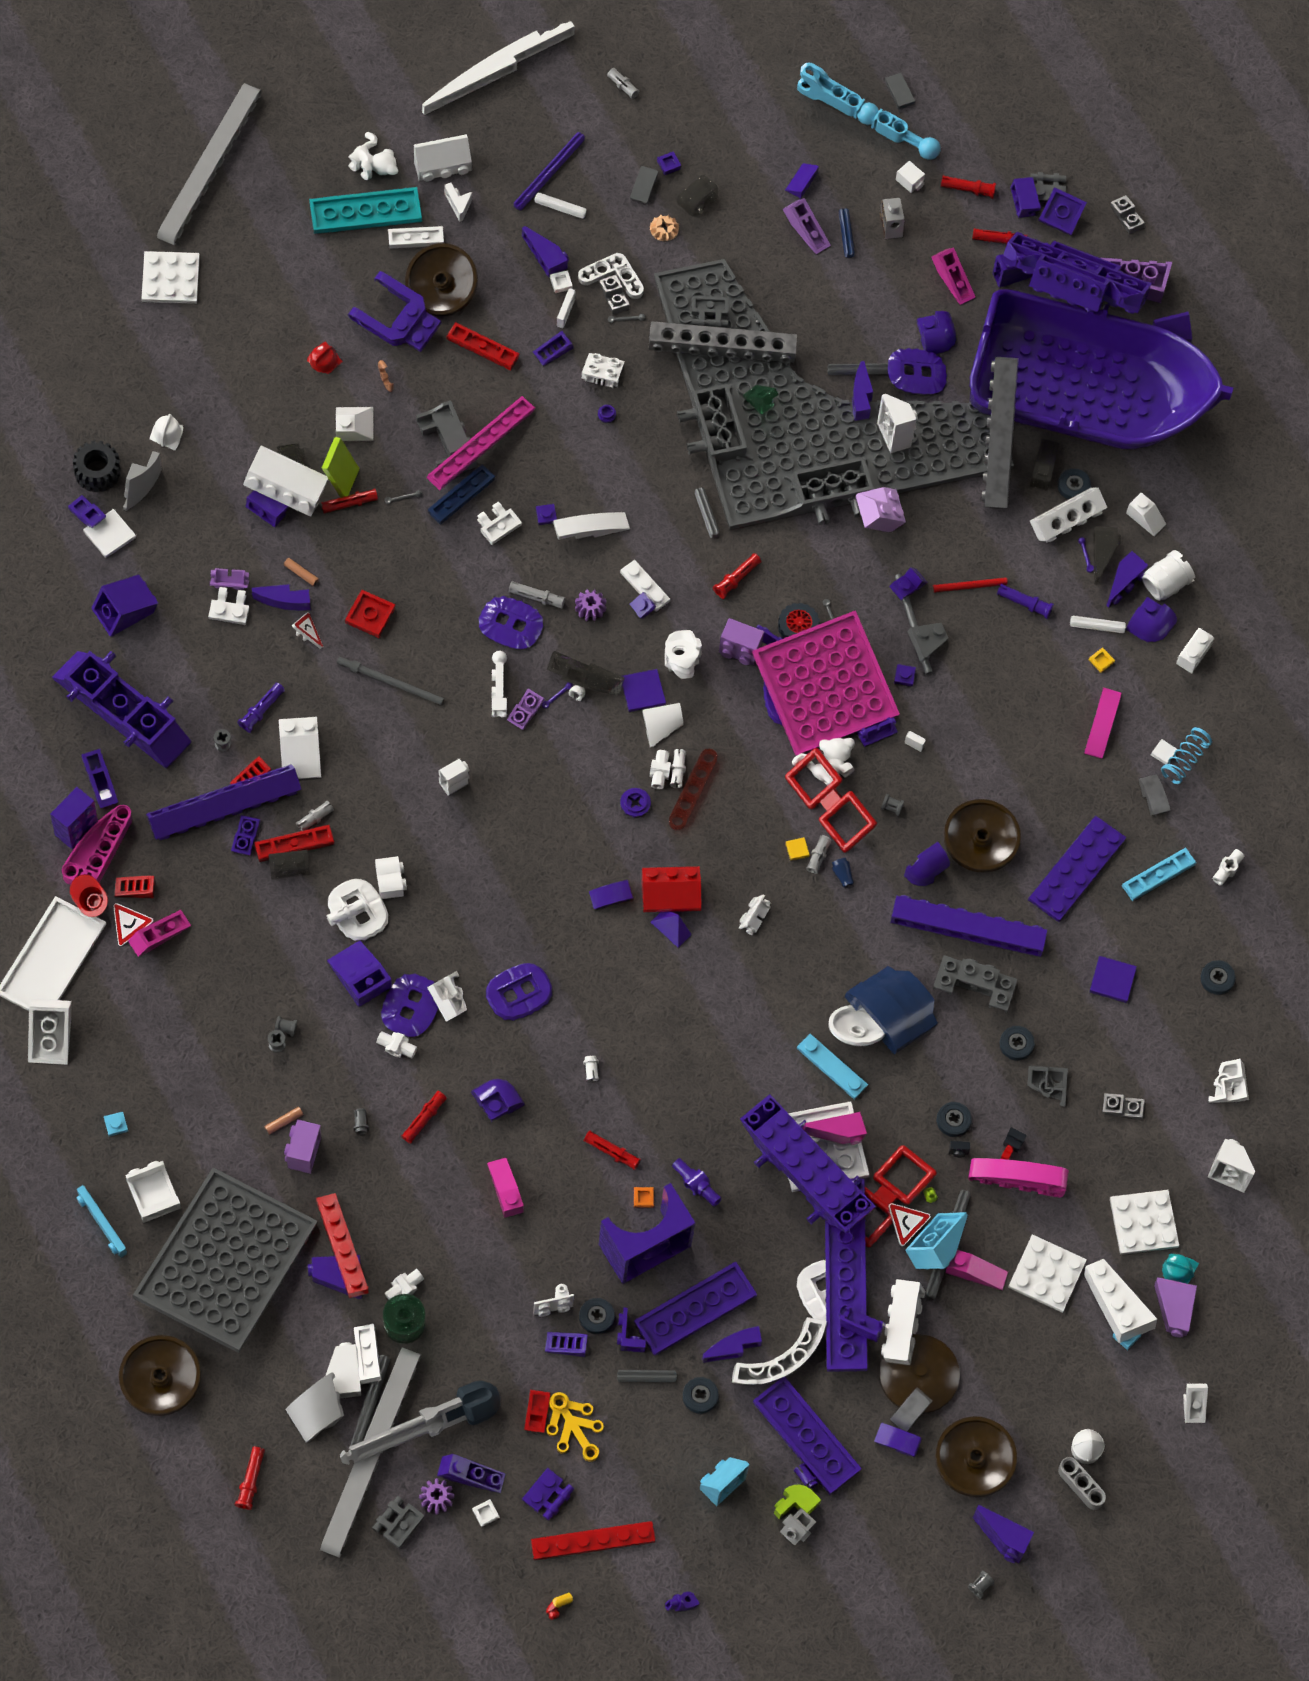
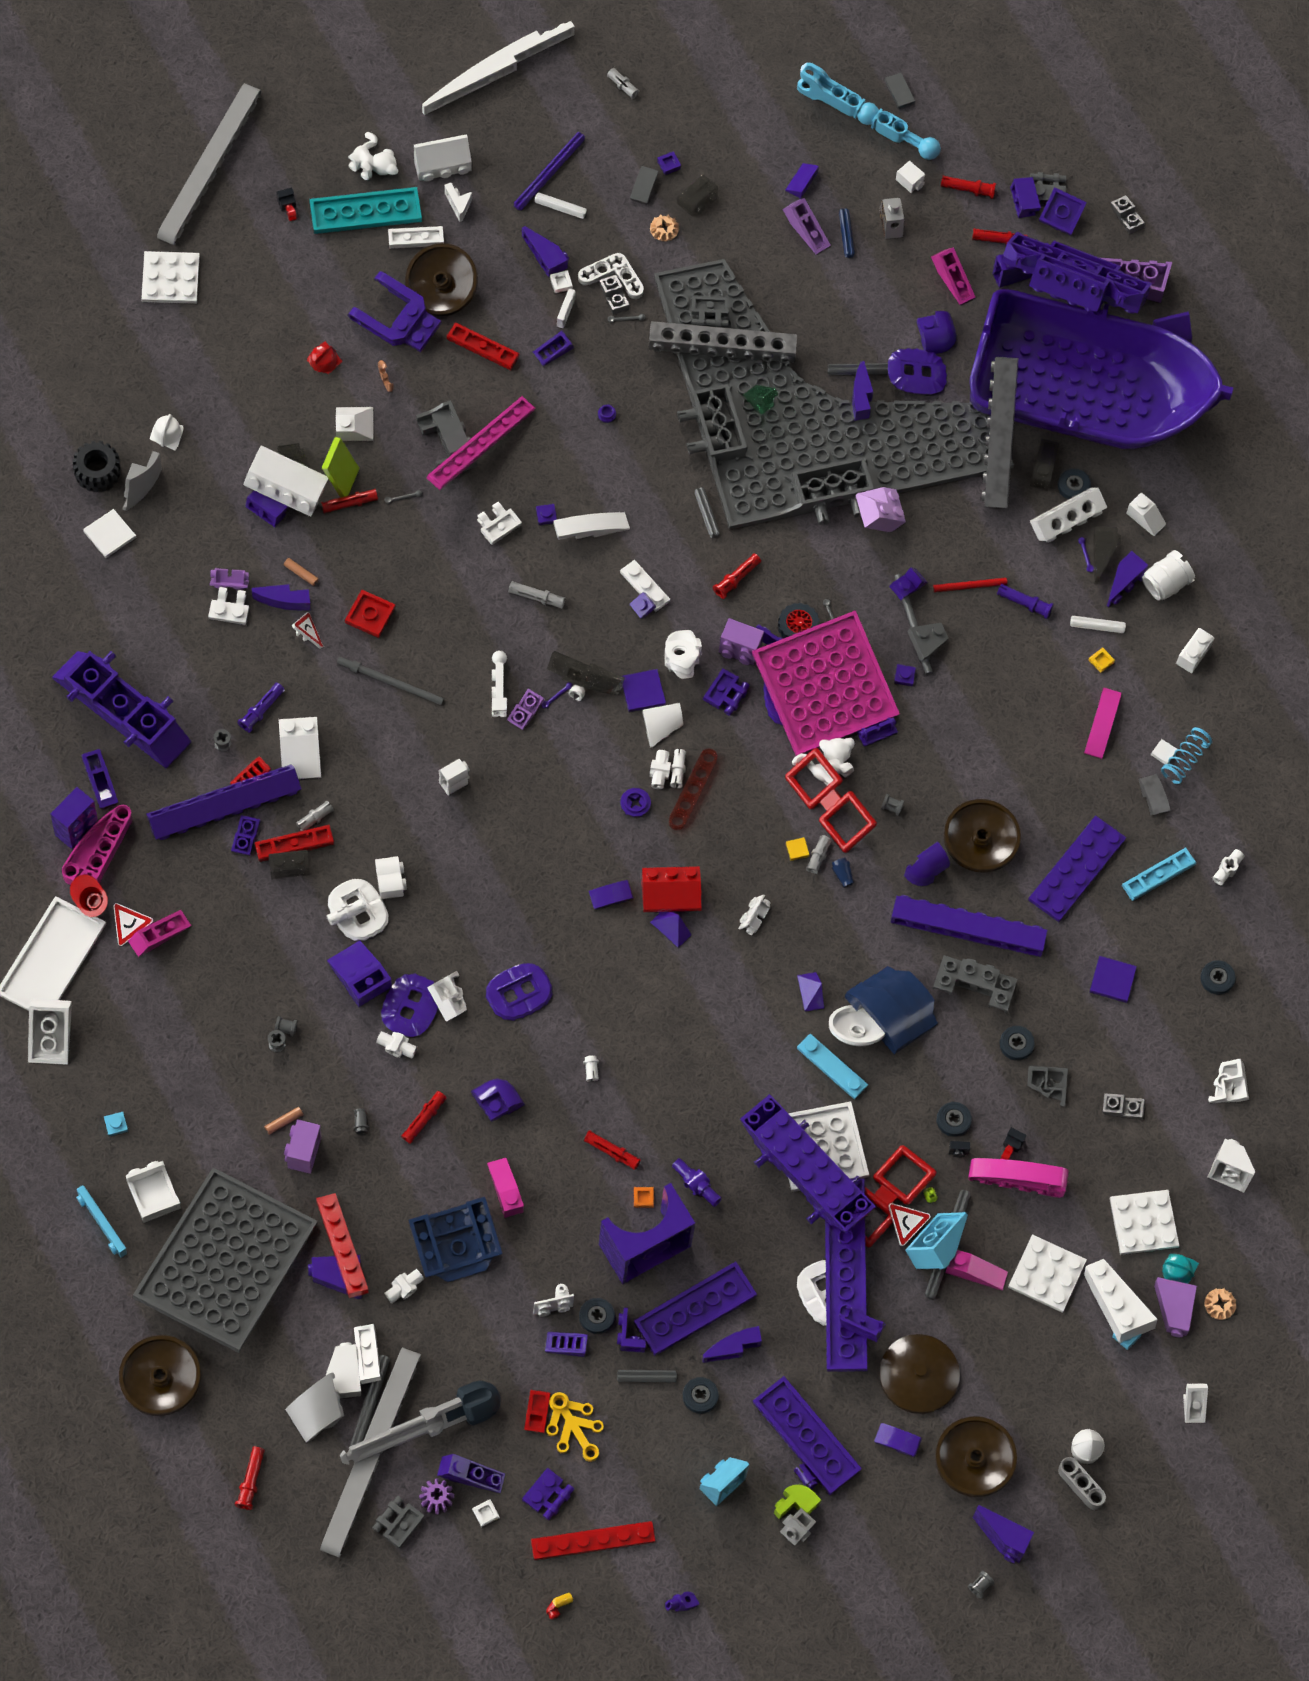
dark purple slope [68,495,106,528] -> none
dark purple slope [91,575,158,637] -> none
red slope [115,876,155,898] -> none
clear green wheel [383,1294,426,1344] -> none
dark blue plate [428,465,495,525] -> none
dark purple piece [479,596,543,649] -> none
medium lavender gear [575,589,606,621] -> none
white hinge [582,353,625,388] -> none
white brick [732,1317,827,1385] -> none
dark pink slope [802,1112,867,1145] -> none
white slope [877,394,918,453] -> none
white wedge [881,1279,925,1365] -> none
flat silver slope [890,1387,932,1432] -> none
white tile [905,731,926,752] -> none
dark purple brick [1126,597,1177,642] -> none
none -> black piece [276,187,297,221]
none -> dark blue slope [408,1197,502,1282]
none -> dark purple plate [703,668,750,716]
none -> dark purple slope [797,972,824,1012]
none -> light nougat gear [1204,1288,1236,1320]

